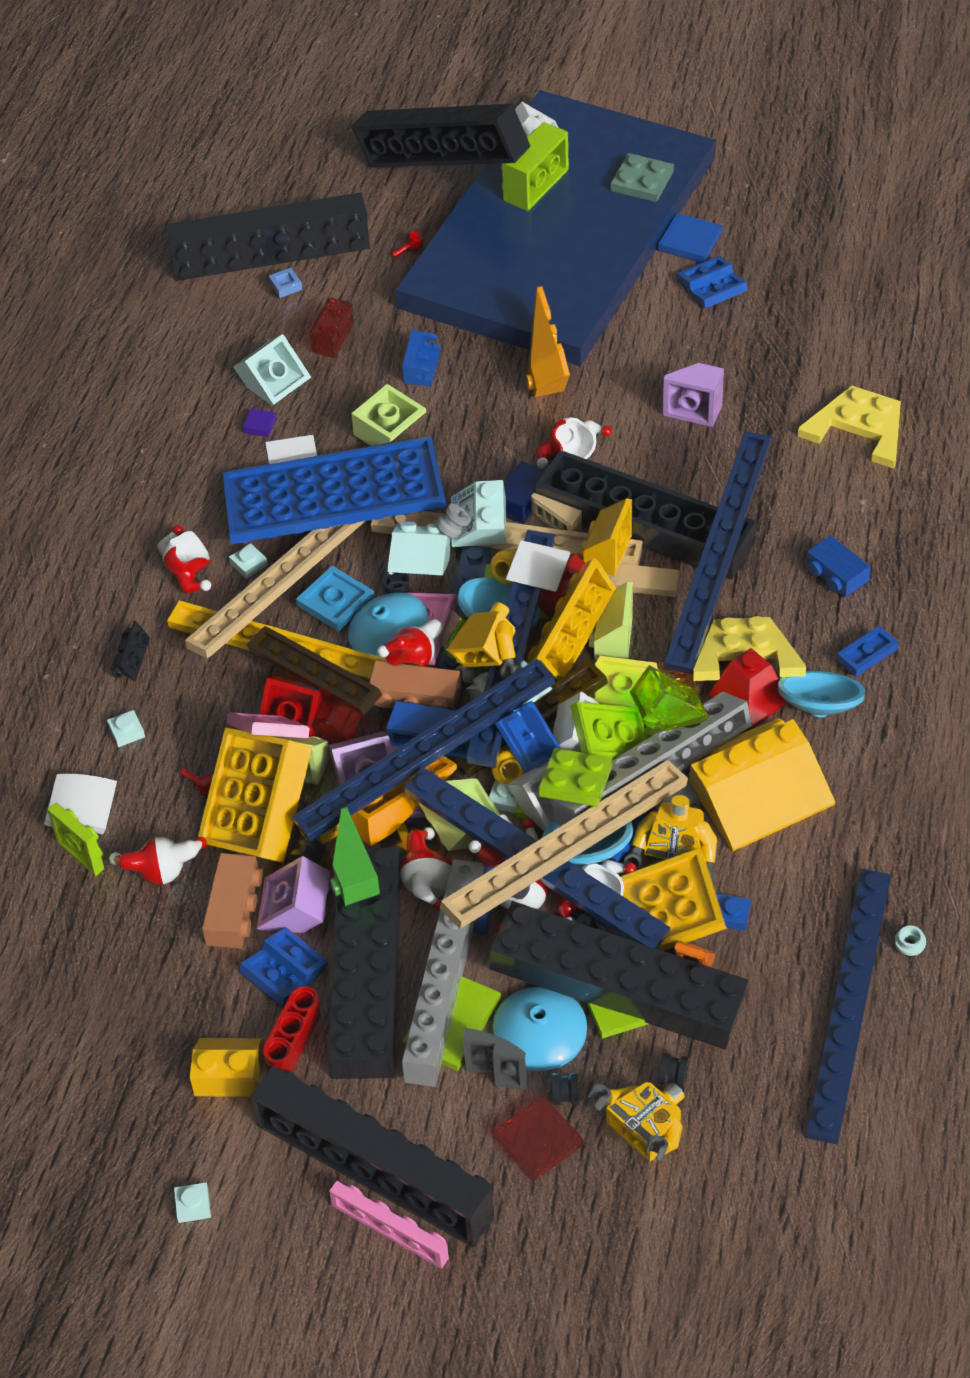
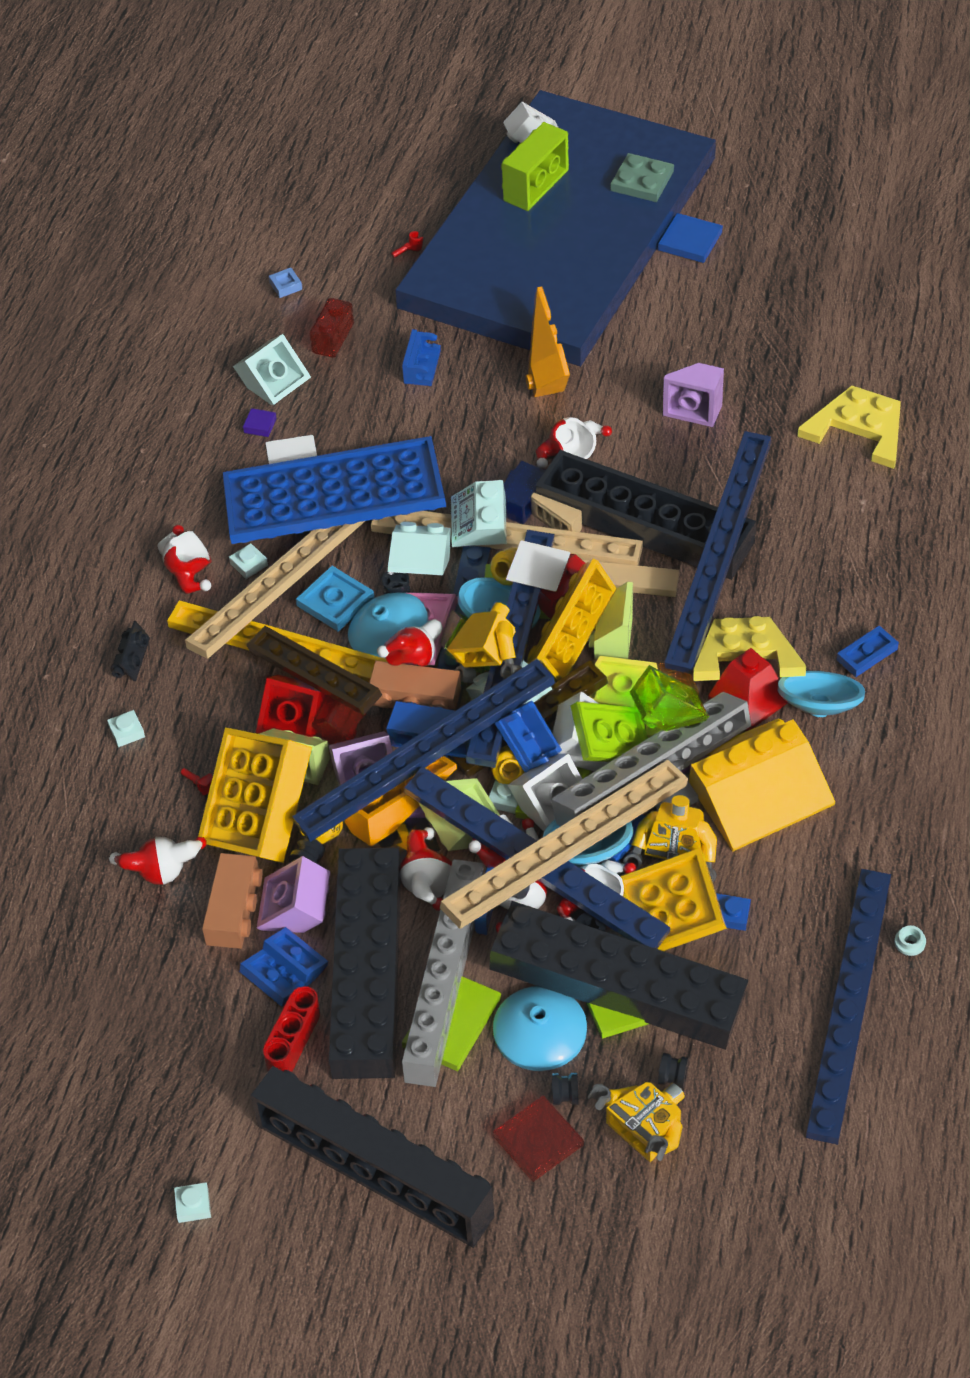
white slope [44,774,117,835] -> none
lime plate [47,802,105,876] -> none
black brick [166,192,370,281] -> none
yellow slope [190,1038,263,1097] -> none
bright pink tile [227,712,309,738] -> none
bright pink plate [329,1181,449,1269] -> none
bright green slope [330,807,380,906] -> none
black brick [351,103,531,167] -> none
yellowish green slope [352,384,426,446] -> none
light grey wheel [437,504,471,538] -> none
dark grey slope [463,1028,527,1090] -> none
lime plate [539,748,612,807] -> none
yellow slope [580,498,632,576] -> none
orange slope [674,943,715,967] -> none
blue slope [677,256,748,309] -> none
blue brick [806,535,871,598] -> none

